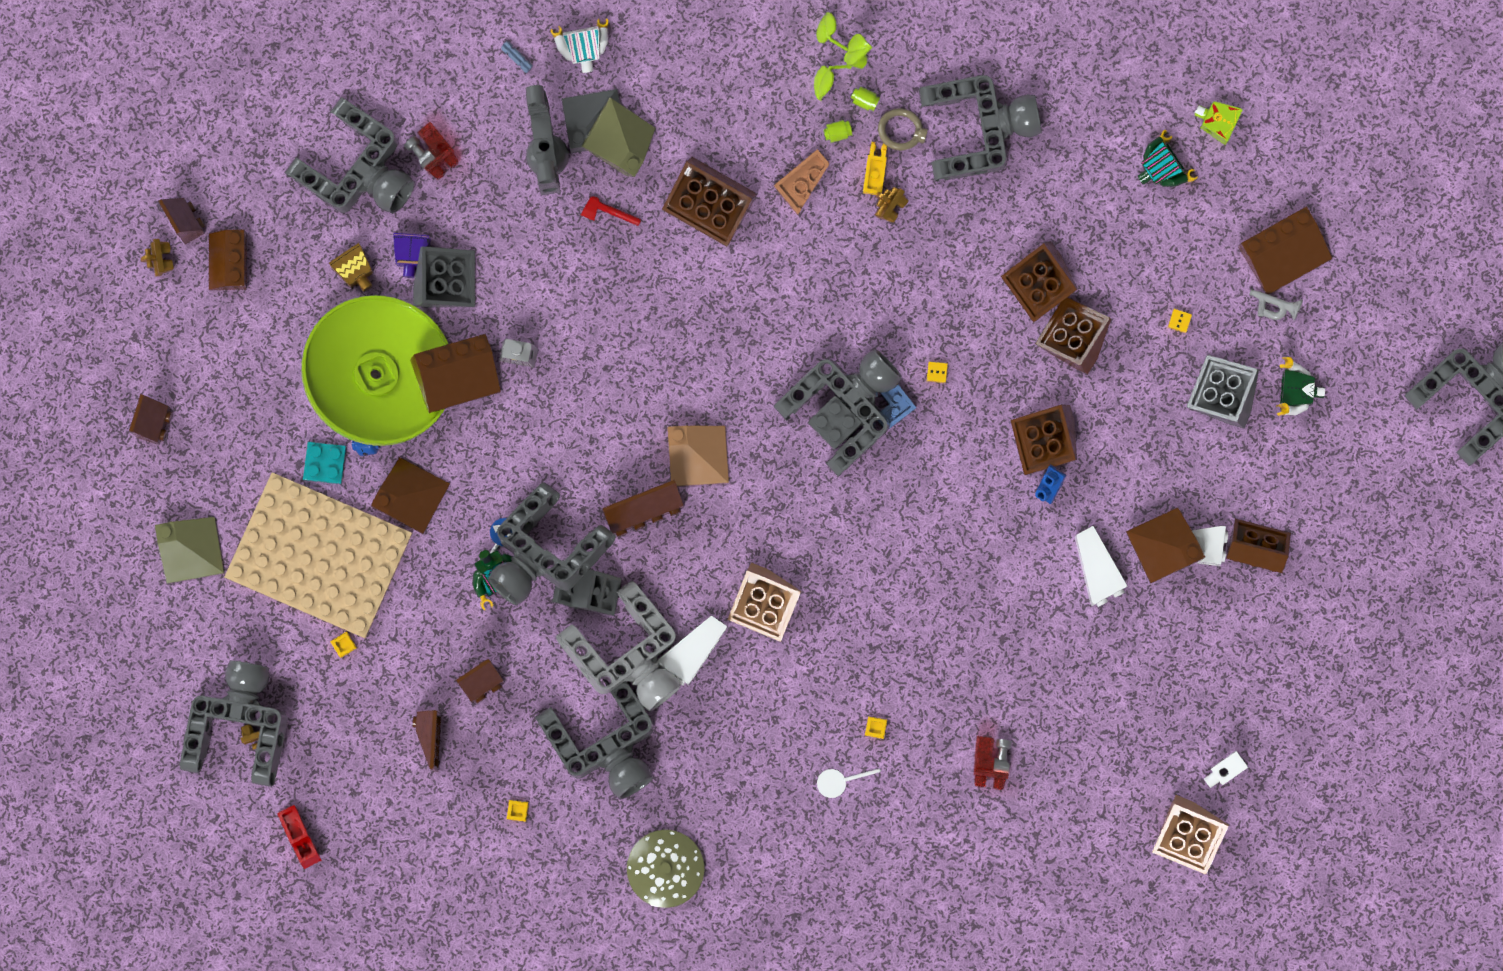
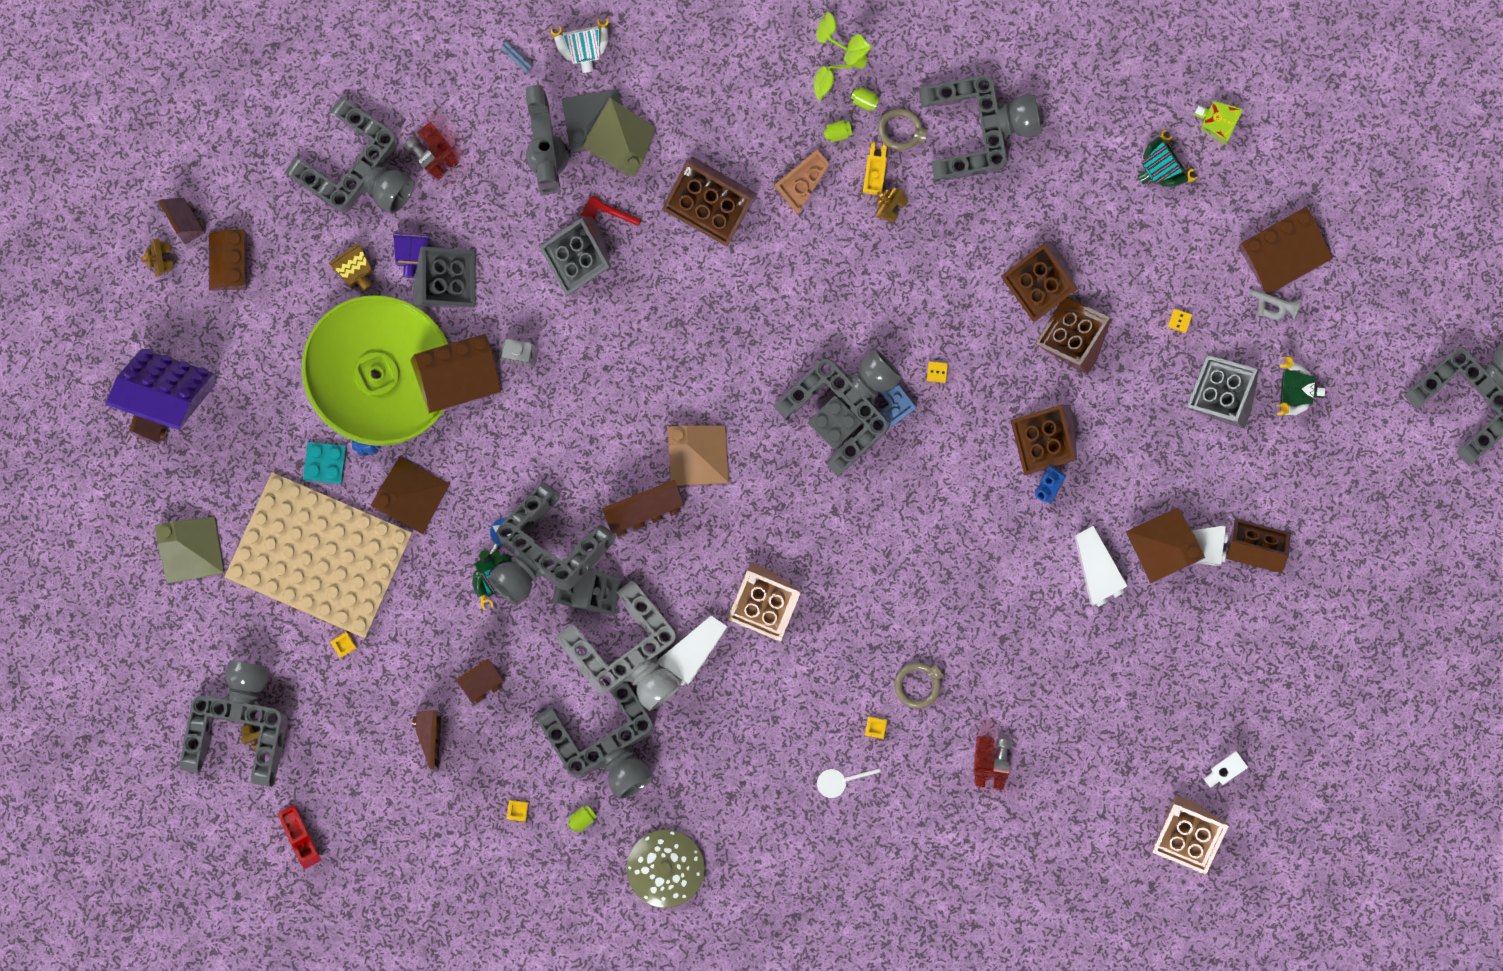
none -> dark purple slope [105,348,216,430]
none -> dark grey slope [539,217,611,296]
none -> lime brick [567,805,597,833]
none -> dark tan piece [895,662,944,709]

